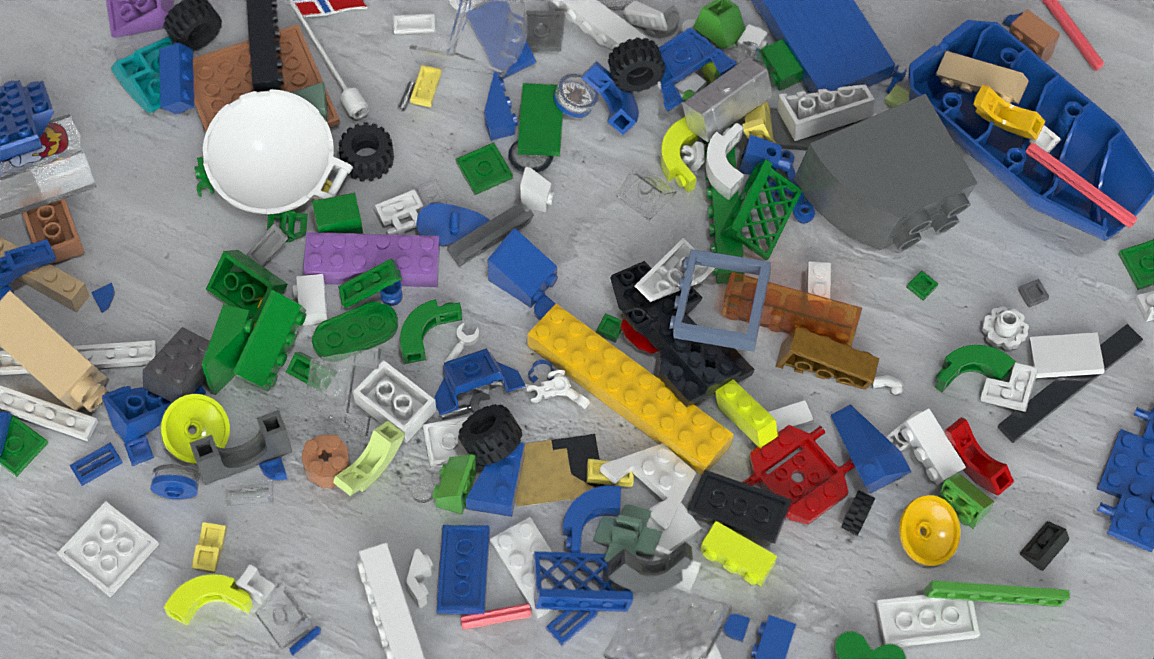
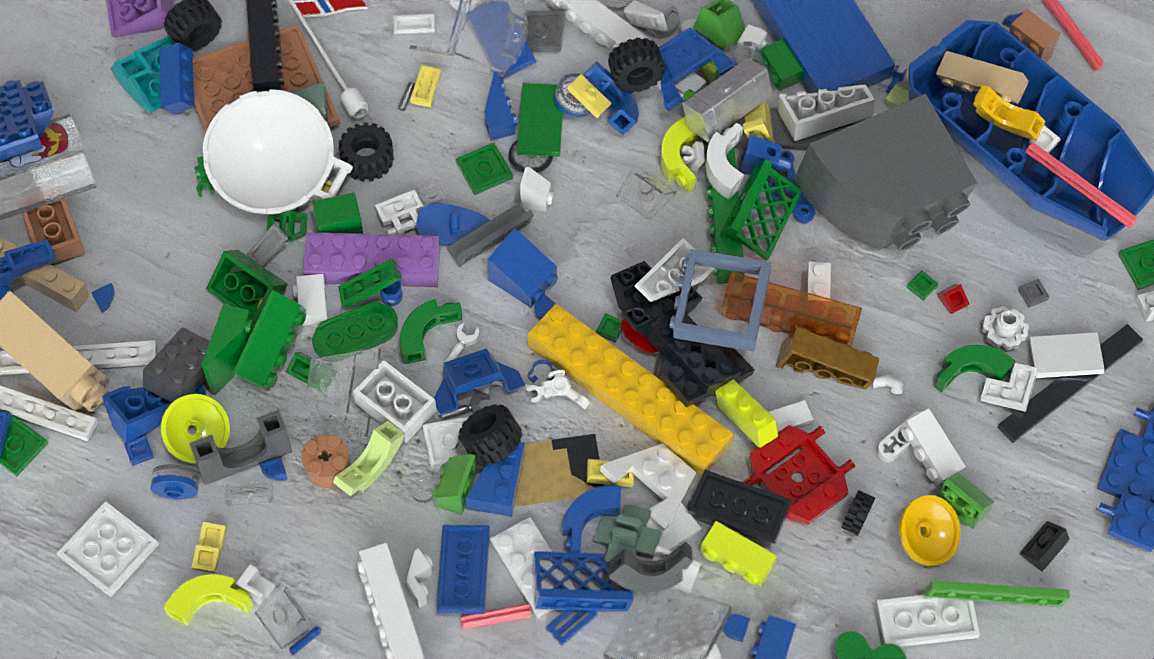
blue tile [70,442,123,486] -> none
blue wedge [831,404,912,493] -> none
red arch [945,417,1014,496] -> none
none -> light yellow plate [567,74,612,118]
none -> red slope [937,284,970,314]

